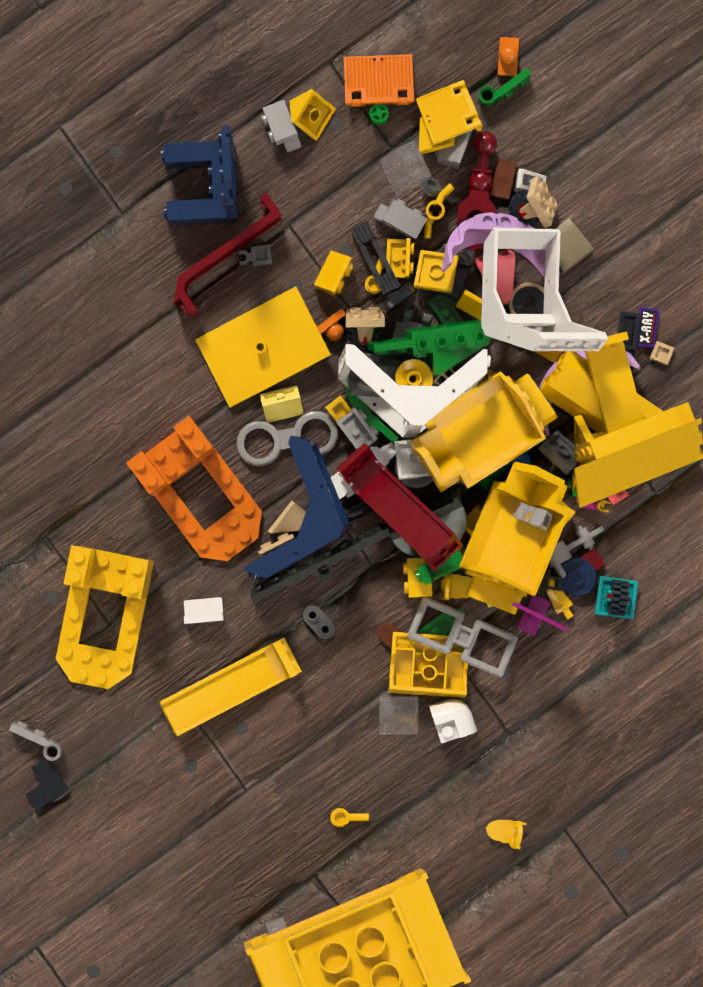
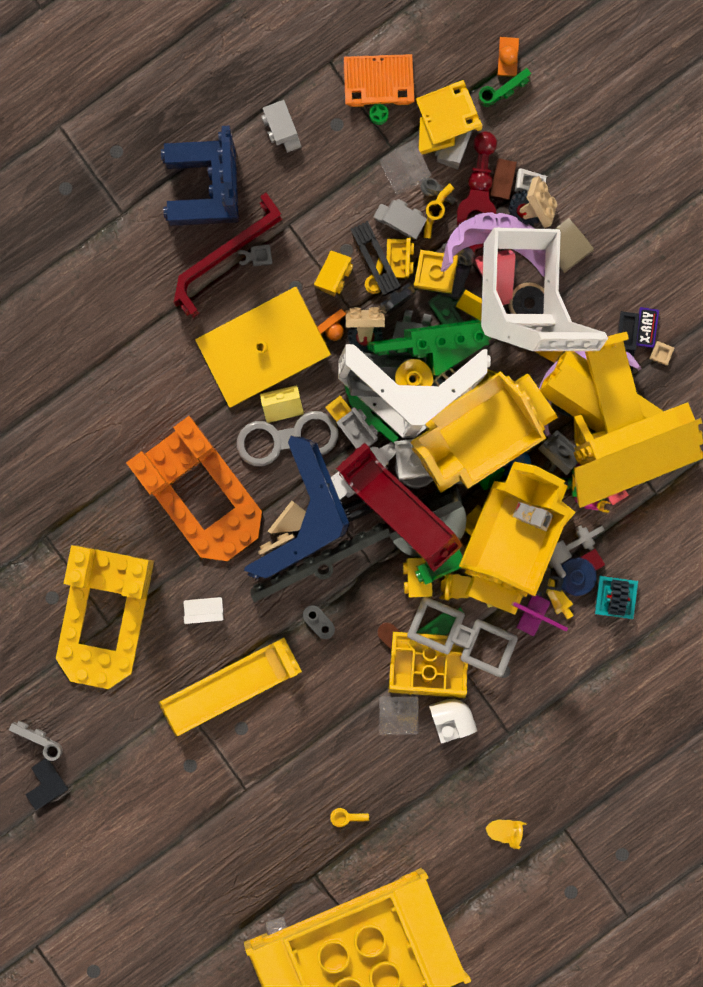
yellow slope [289,89,336,141] -> none

